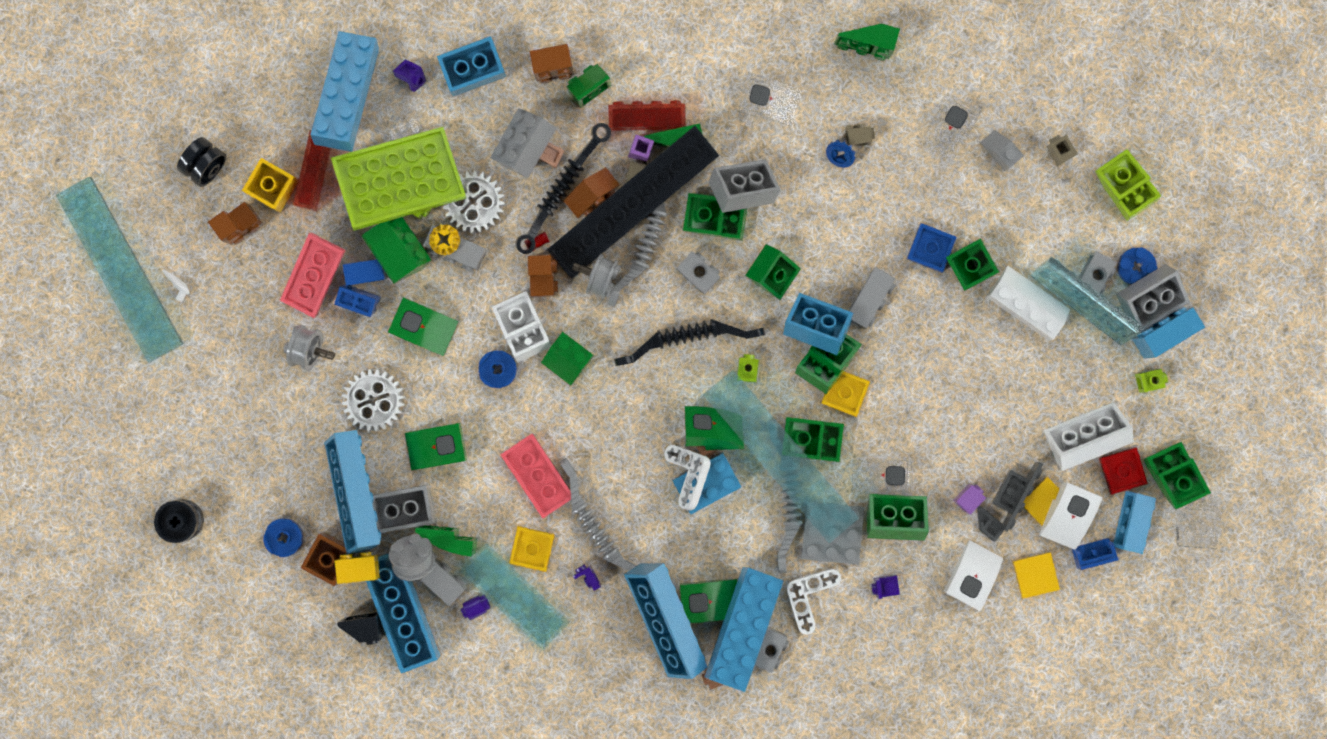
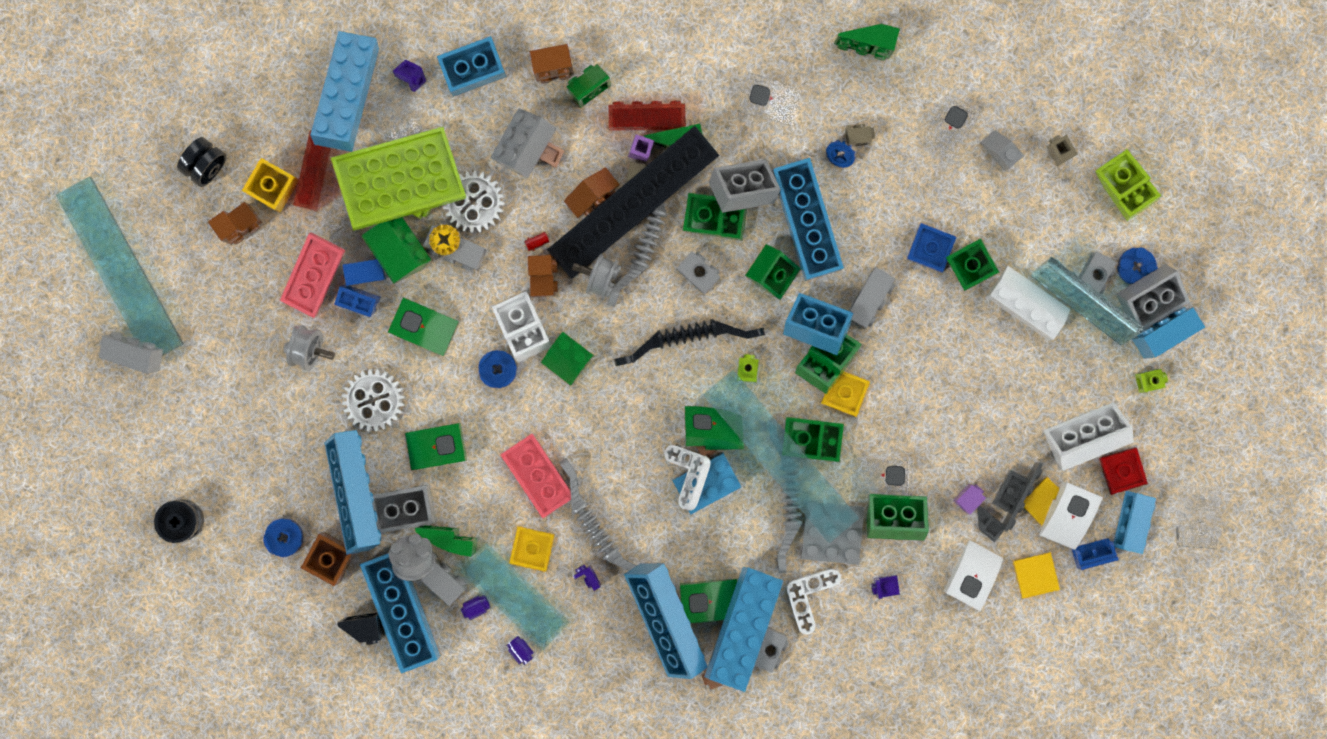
white bar [162,270,190,302] -> none
yellow brick [335,552,380,584] -> none
black piece [515,123,611,254] -> none
green slope [1143,442,1211,510] -> none
none -> light grey brick [99,332,163,374]
none -> dark purple brick [506,636,534,665]
none -> dark azure brick [772,158,844,281]

